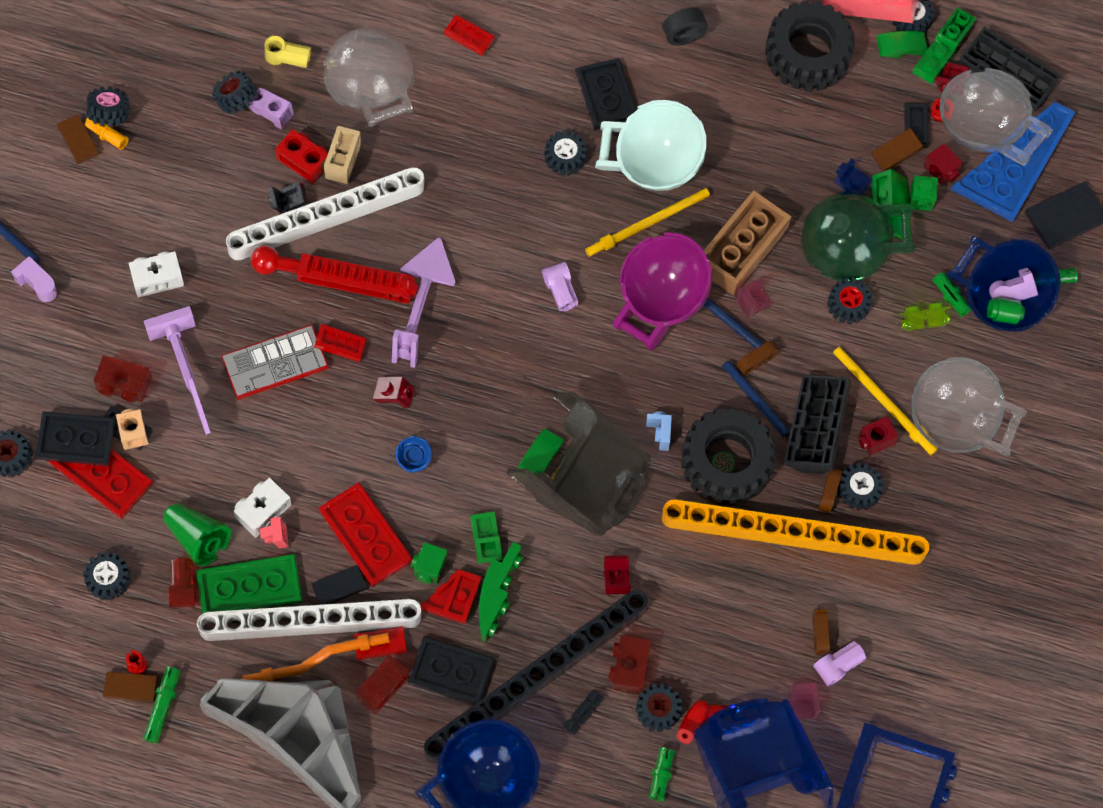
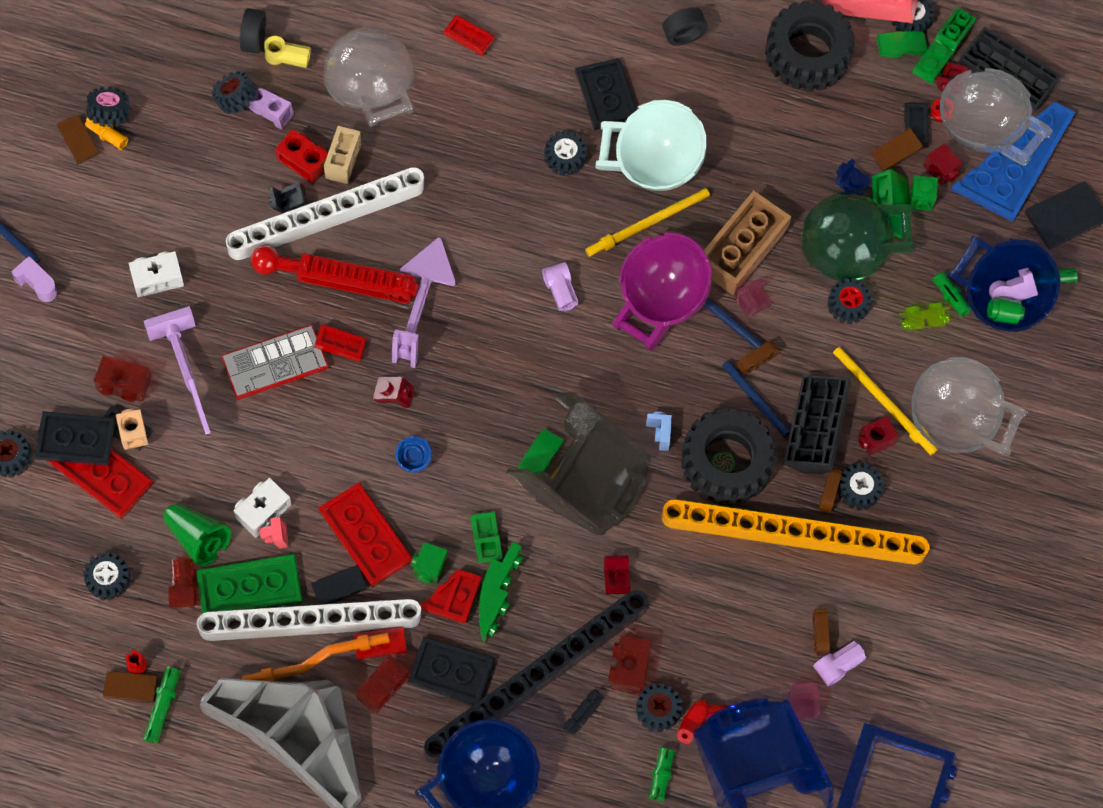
none -> black tyre [240,8,266,54]

